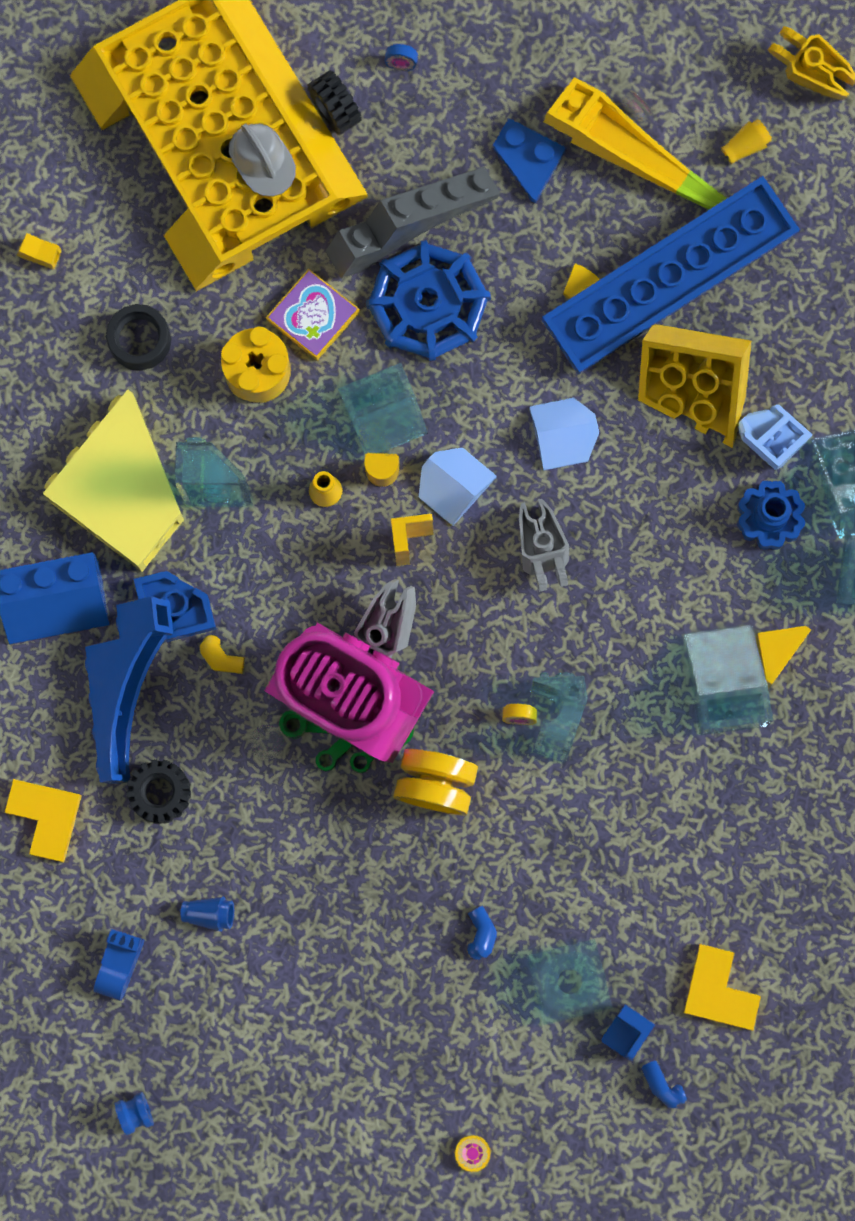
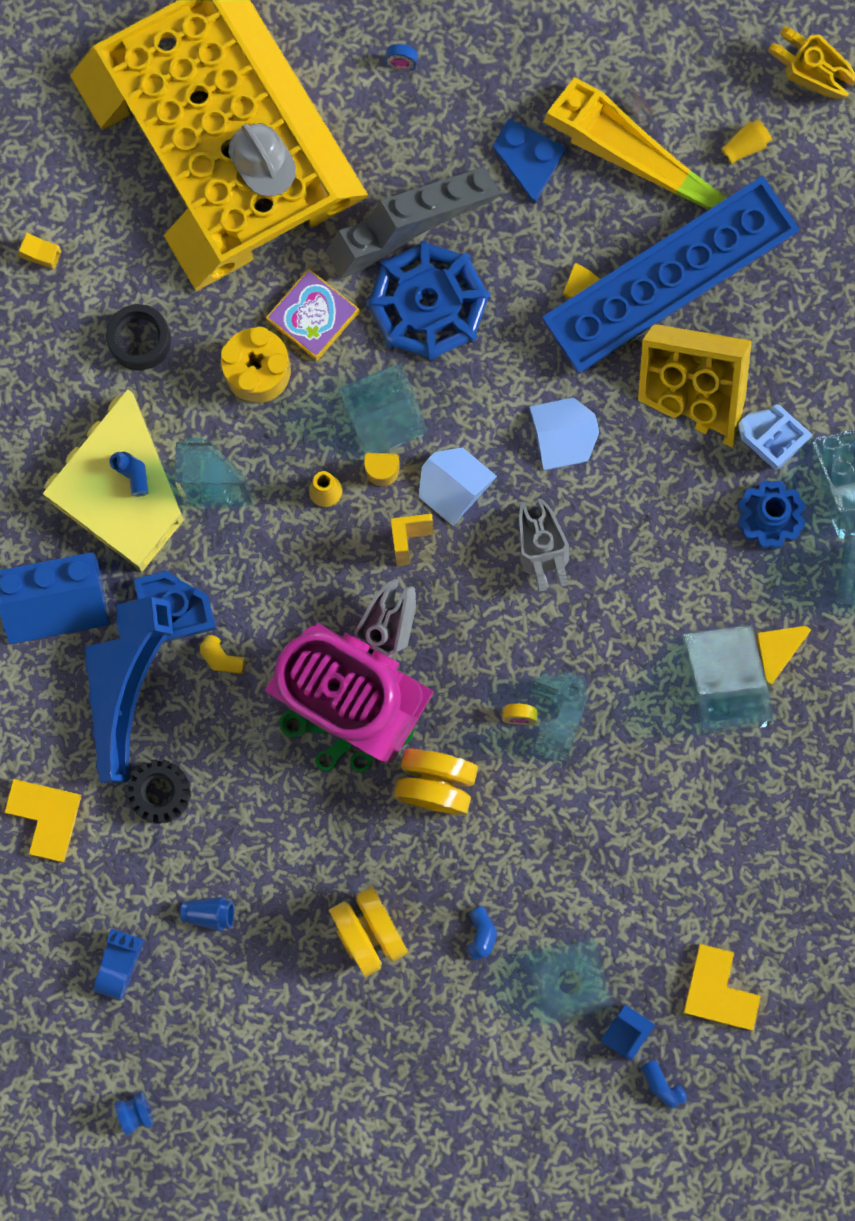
black tyre [307,70,362,135] -> none
tile [455,1135,491,1172] -> none
none -> blue arm [109,451,148,497]
none -> yellow wheel [329,886,409,978]

